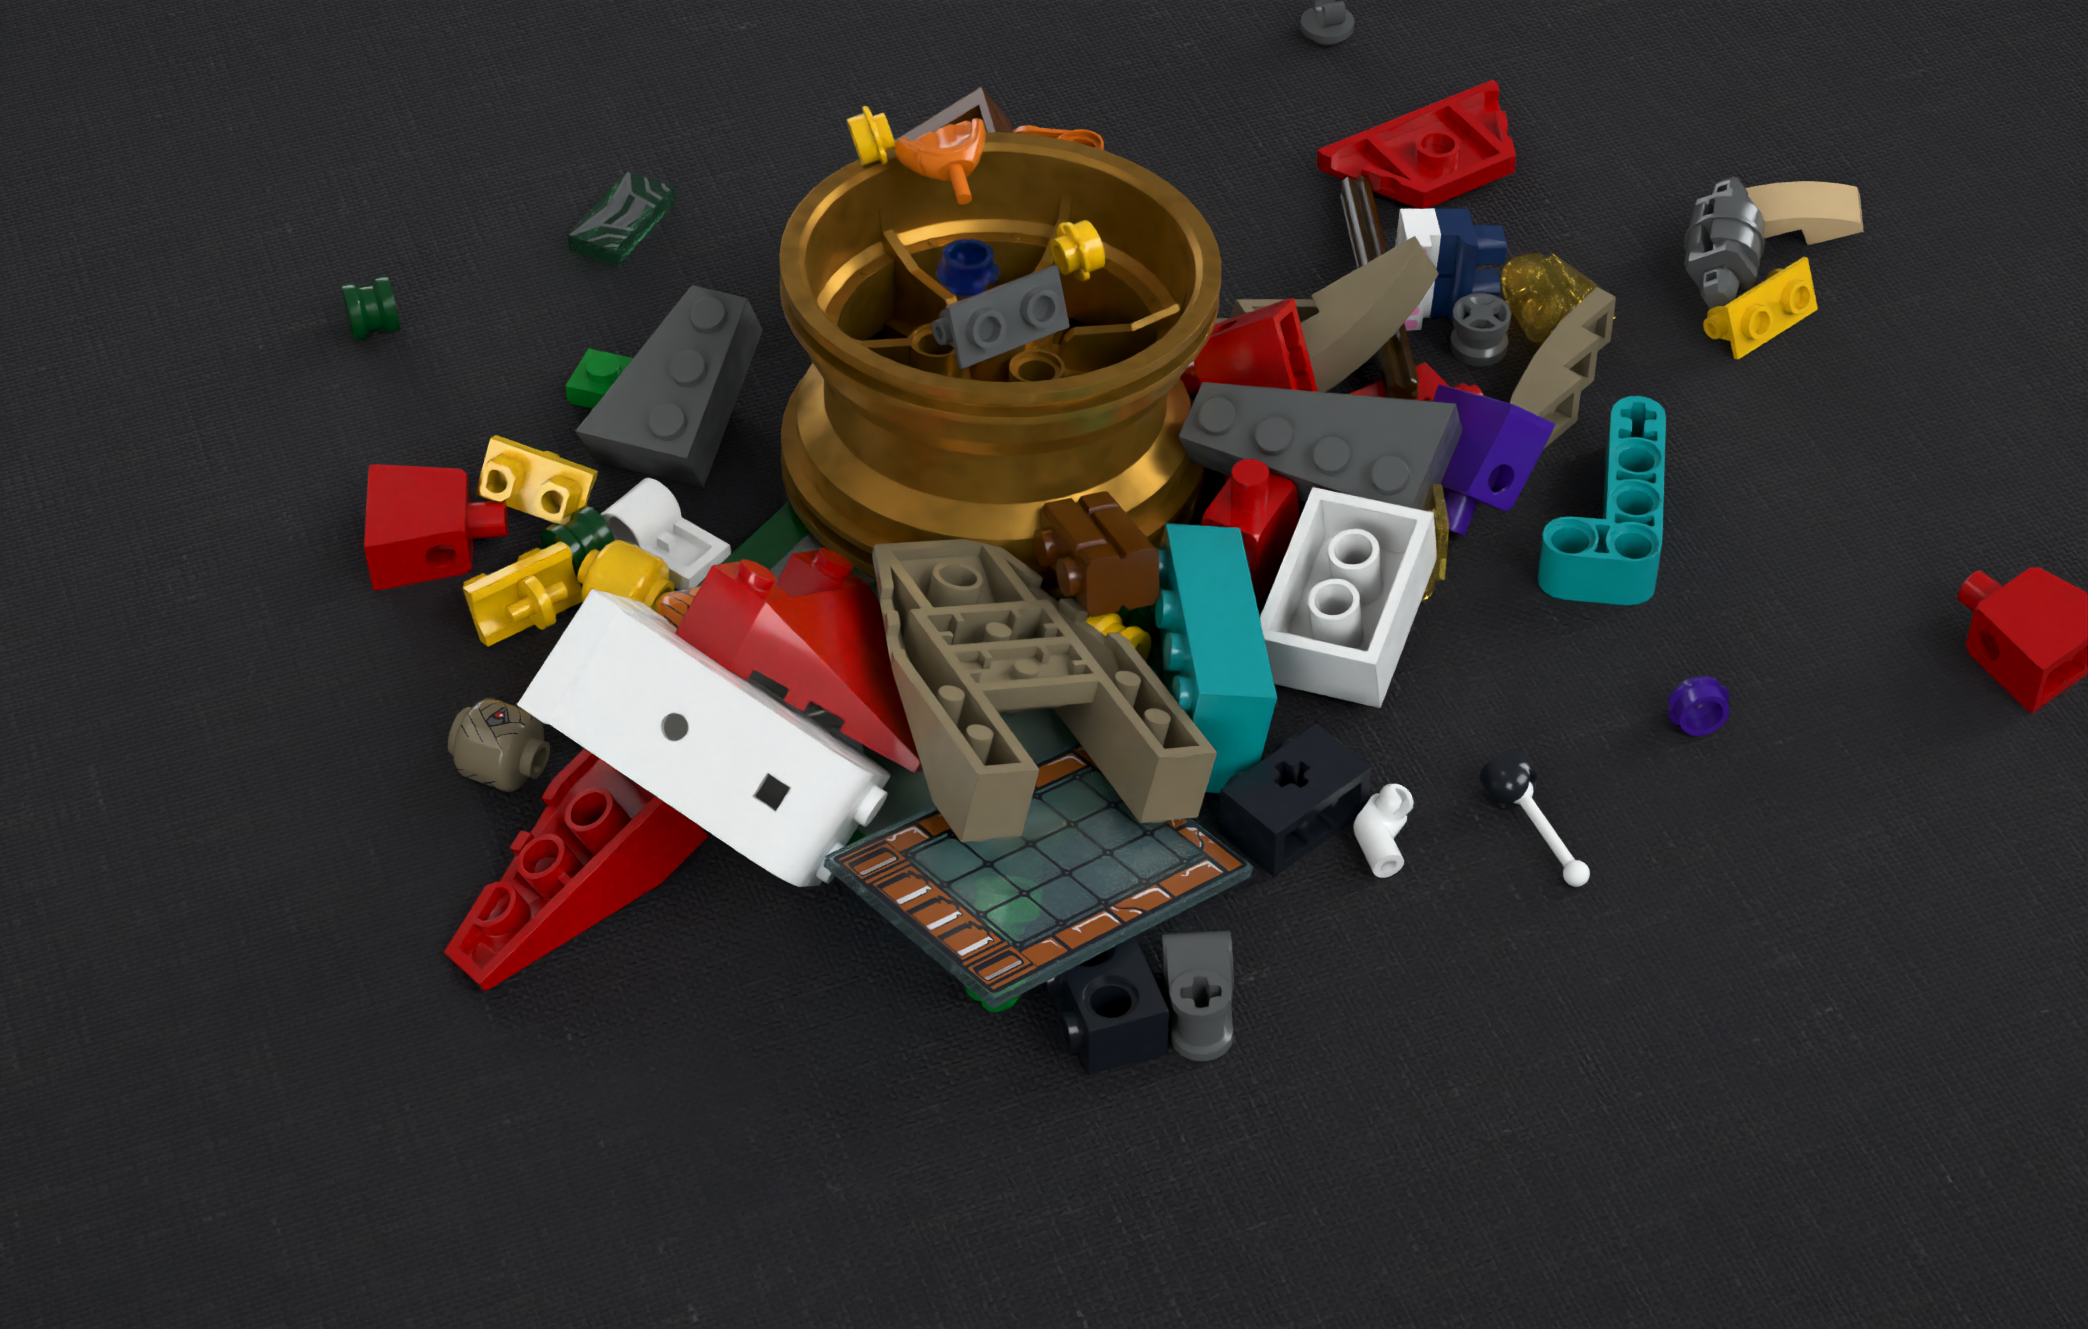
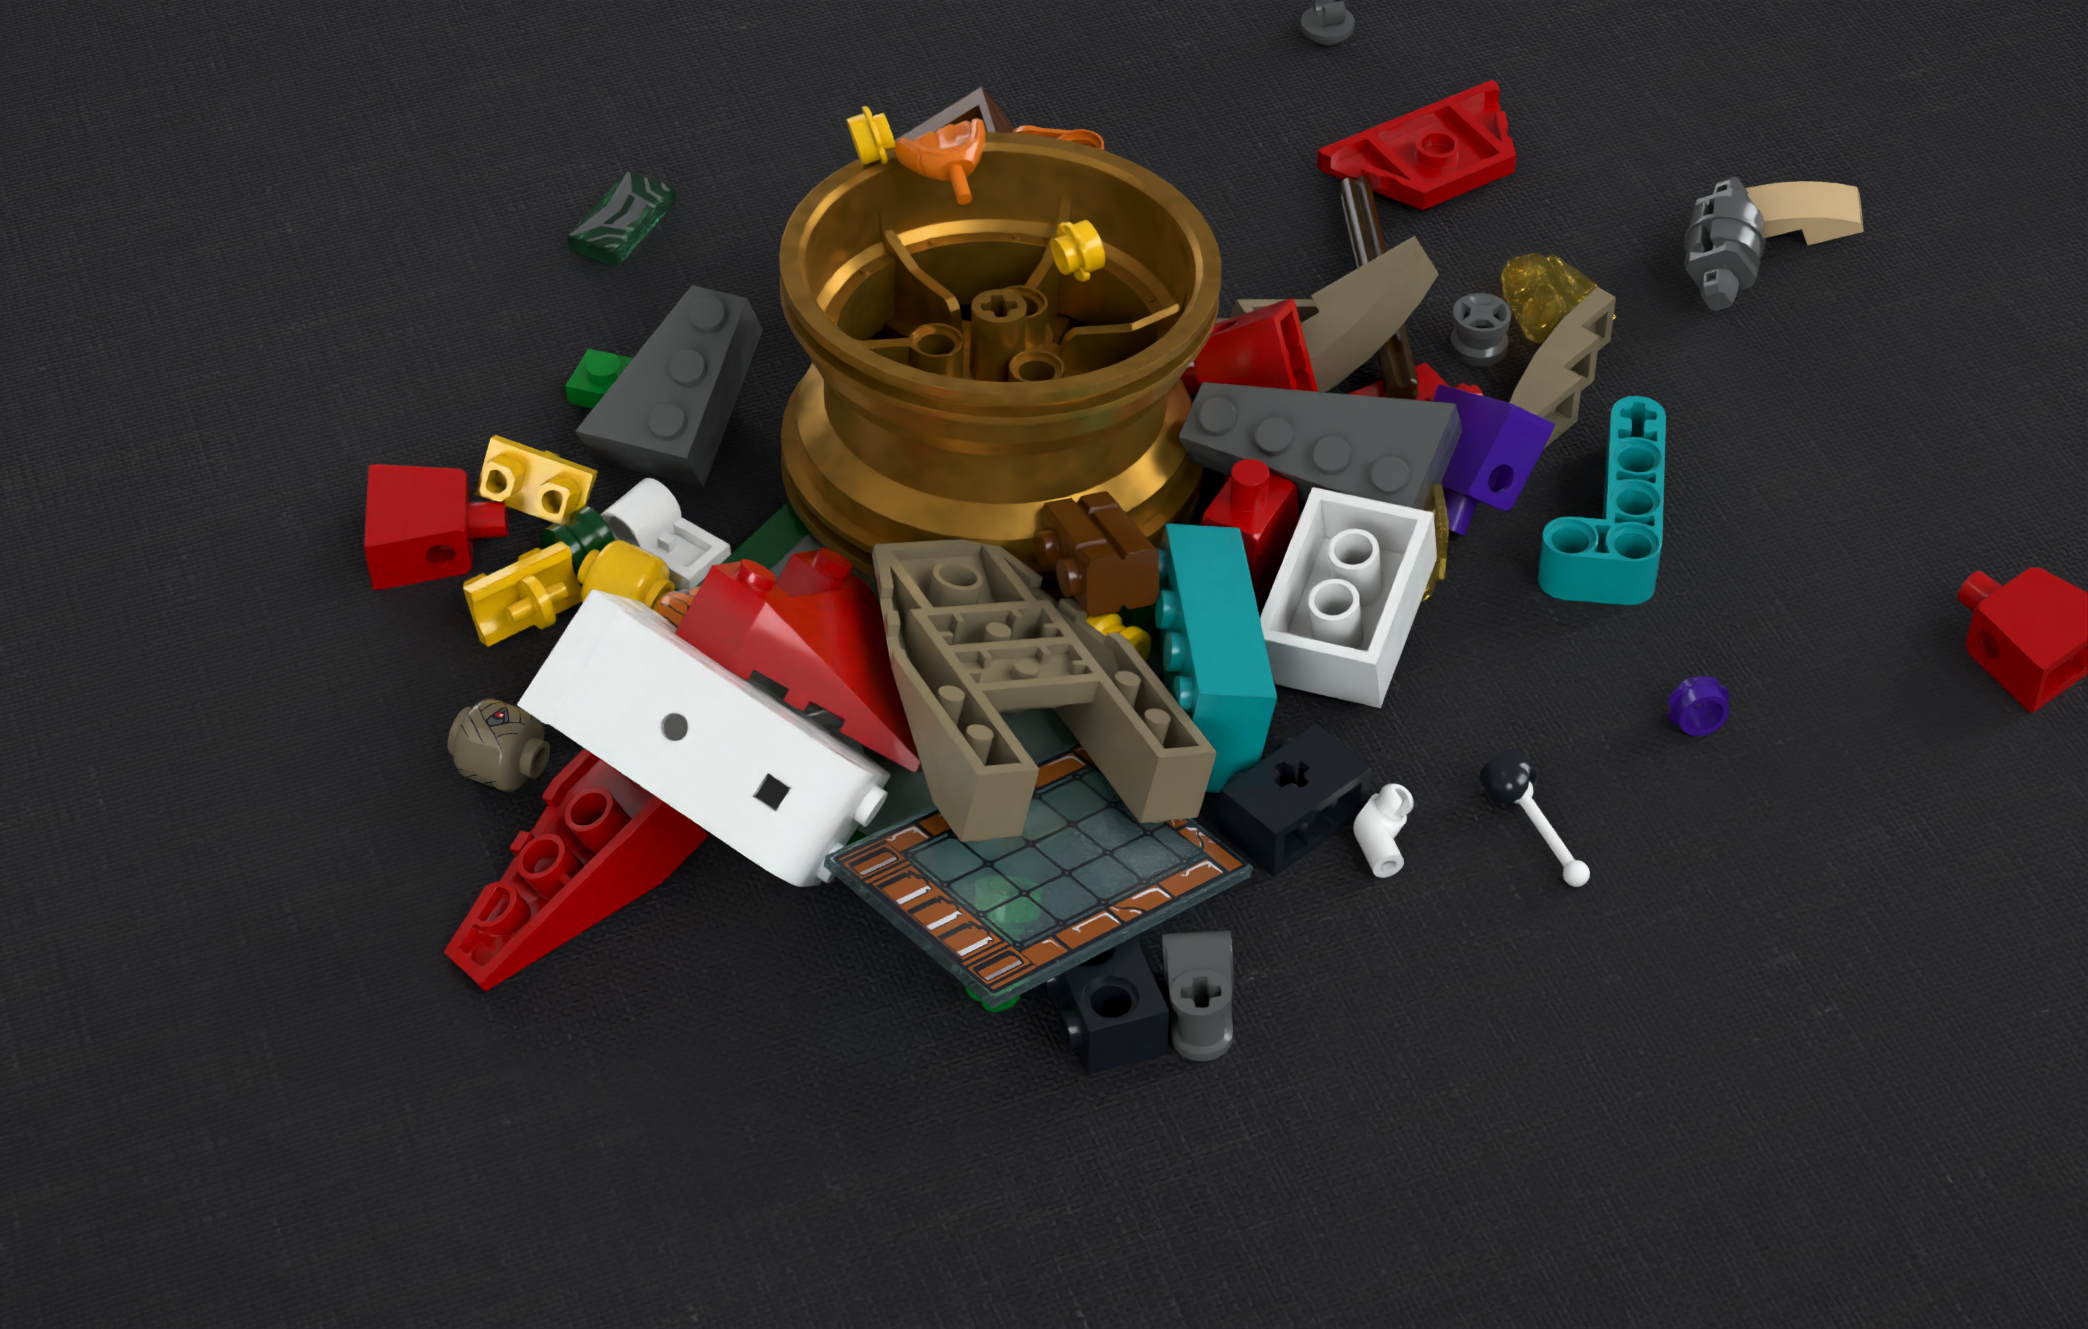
dark green wheel [341,275,400,342] -> none
dark grey hinge [932,265,1070,369] -> none
clear blue plate [936,239,1000,297] -> none
dark blue hips [1395,209,1507,331] -> none
yellow hinge [1703,257,1818,360] -> none

